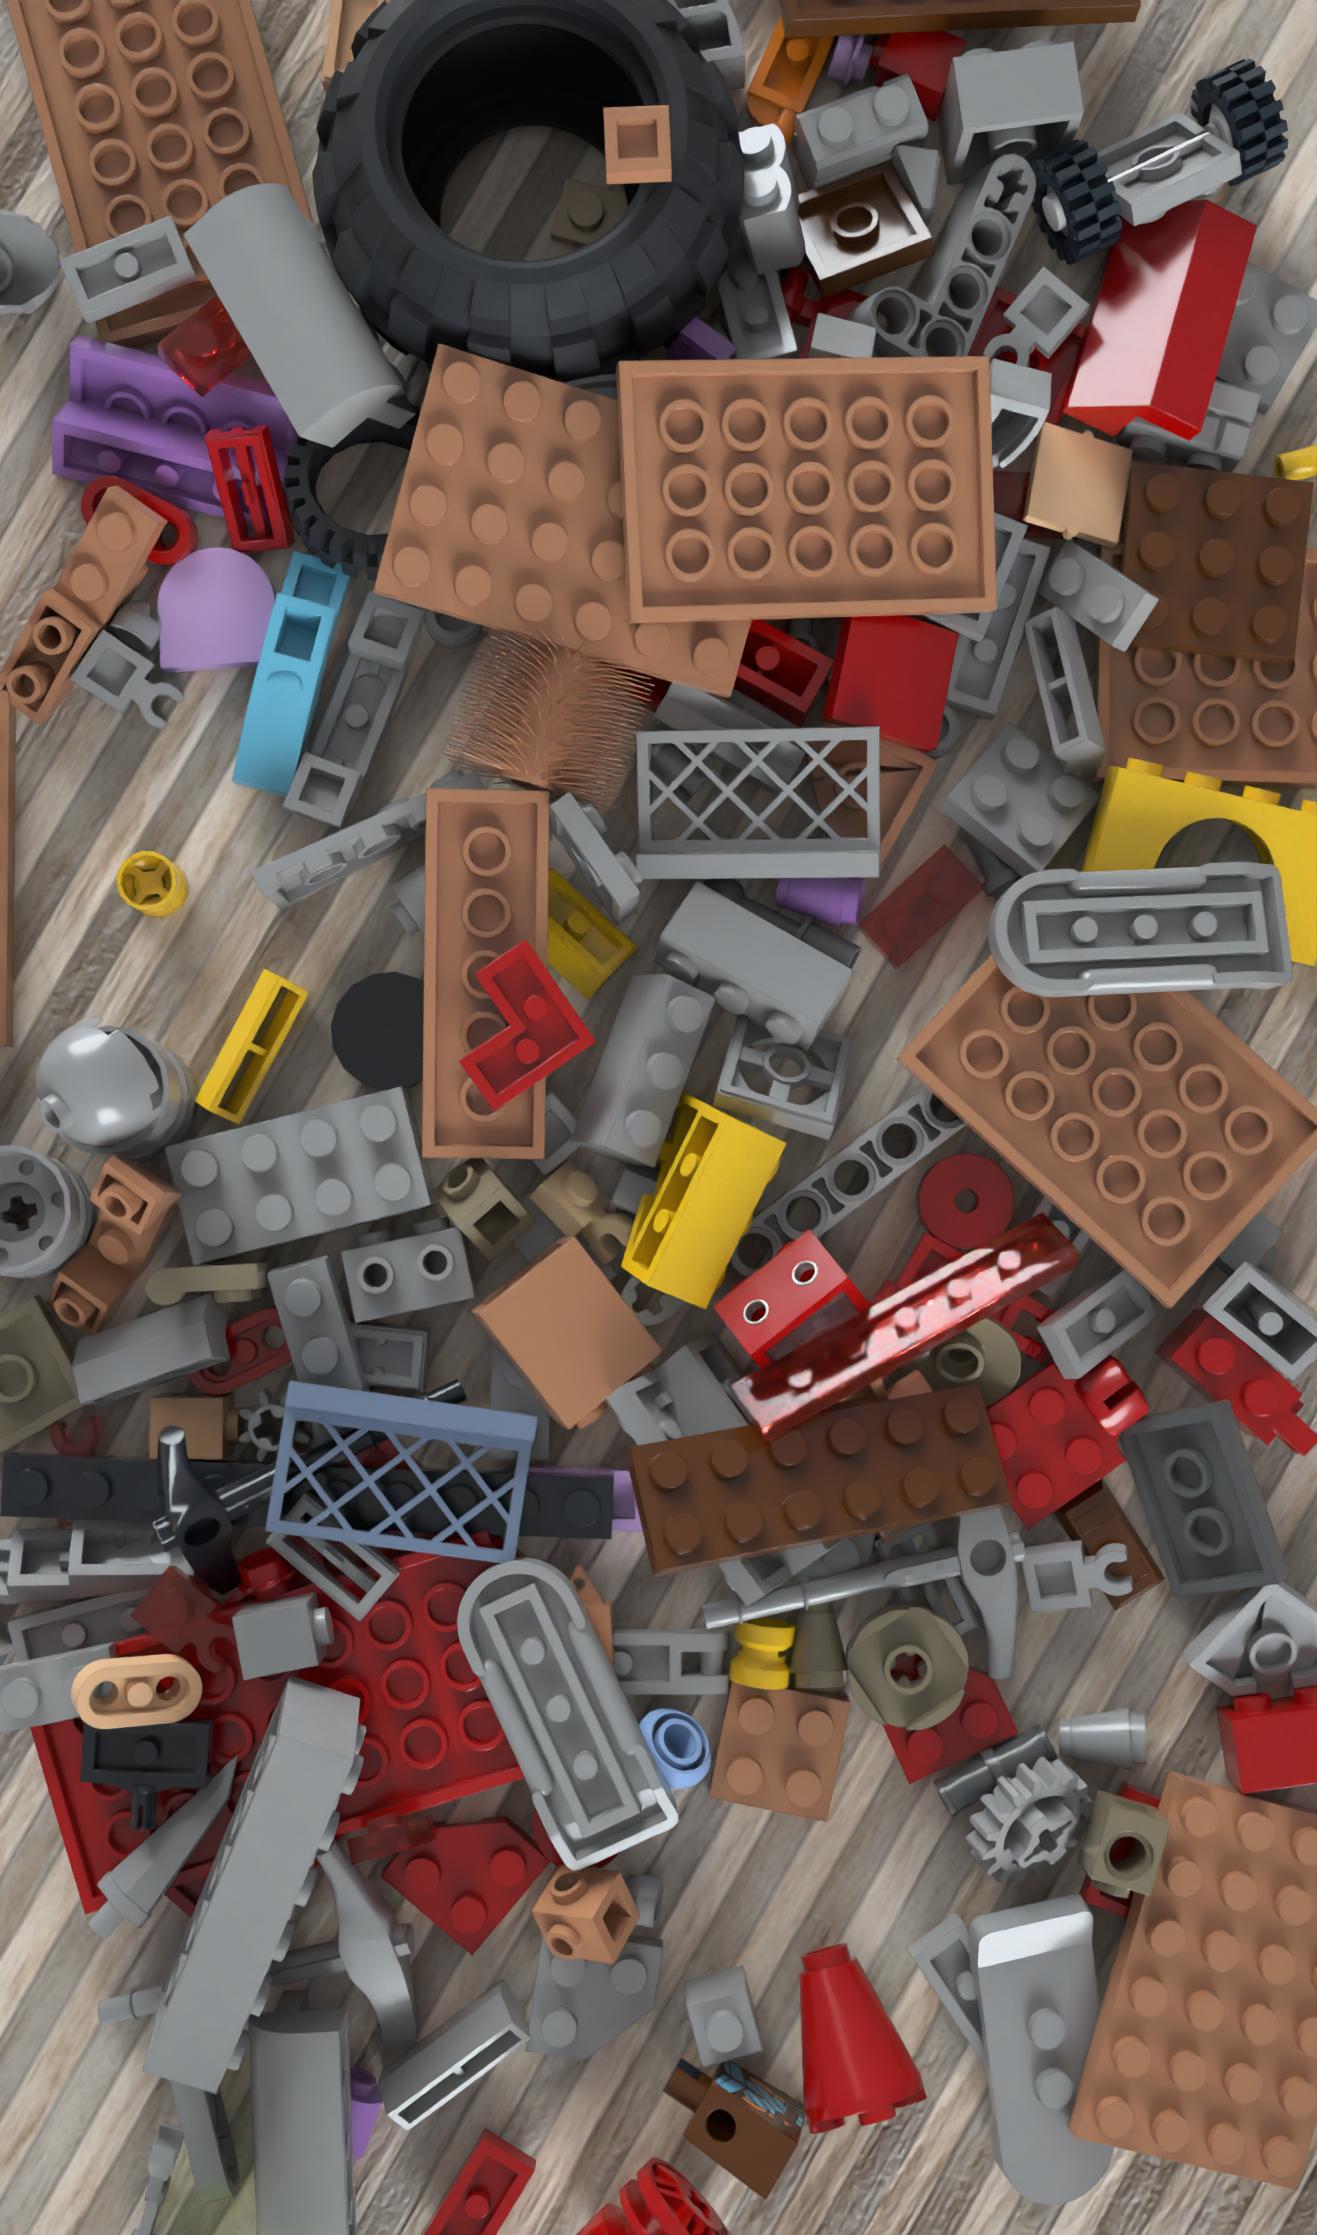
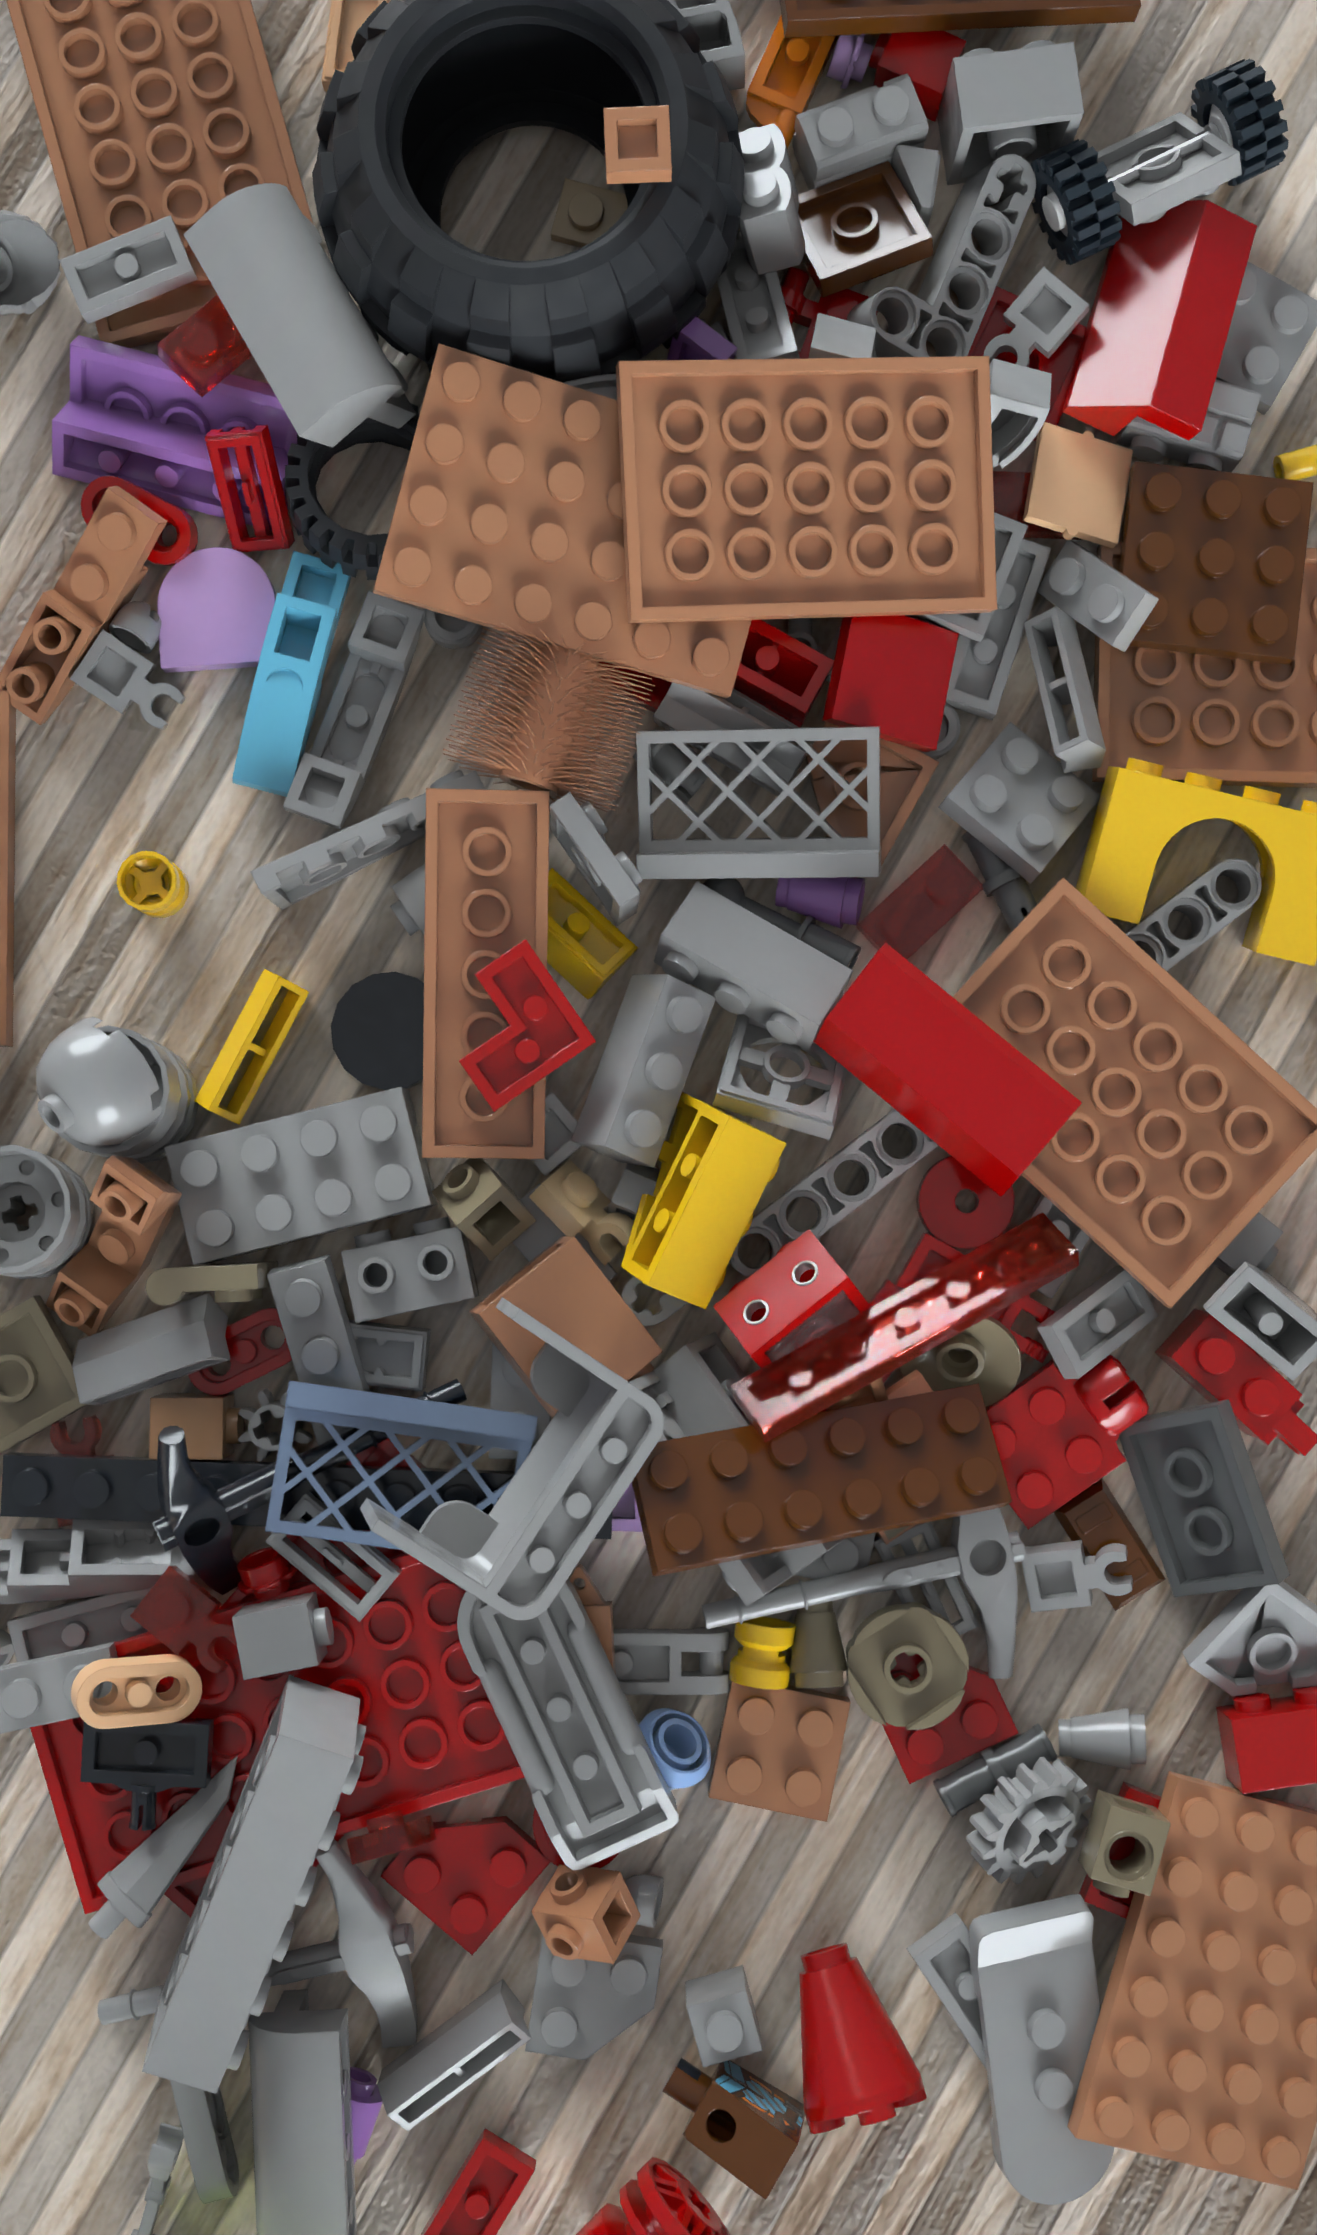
light grey piece [988,862,1293,997] -> none
none -> light grey windscreen [360,1297,664,1621]
none -> red slope [813,942,1082,1197]

